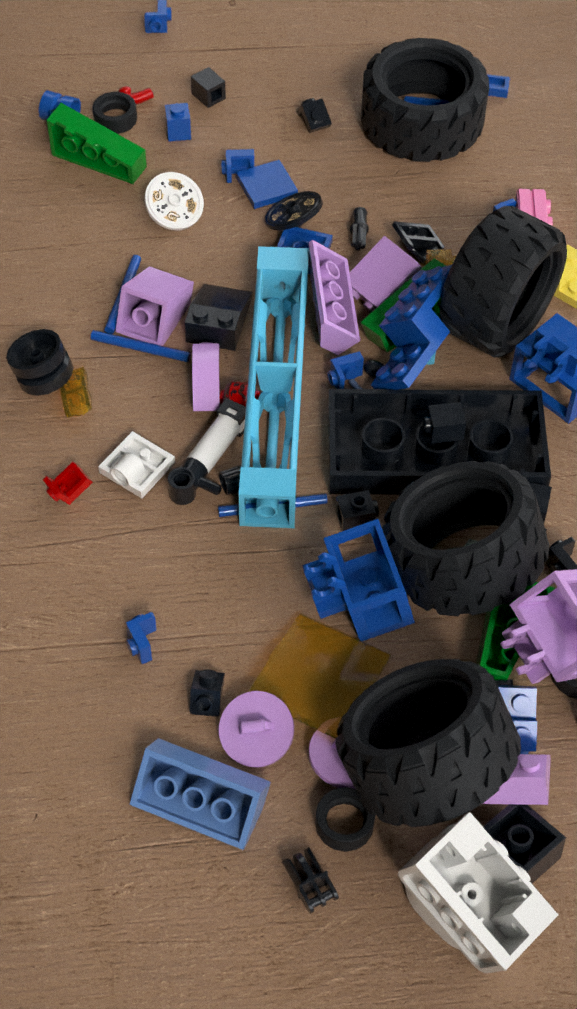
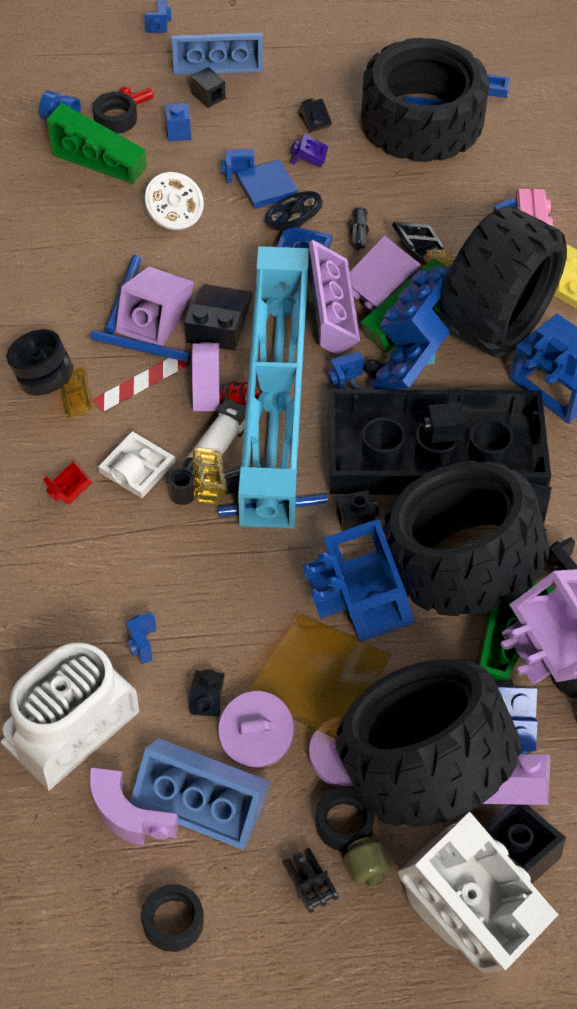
none -> white brick [0,643,139,790]
none -> lavender arch [90,768,179,846]
none -> sticker [93,358,189,412]
none -> black tyre [141,884,204,952]
none -> medium blue slope [172,33,263,75]
none -> clear yellow slope [193,448,227,504]
none -> dark purple bracket [289,134,328,167]
none -> olive head [344,837,391,888]

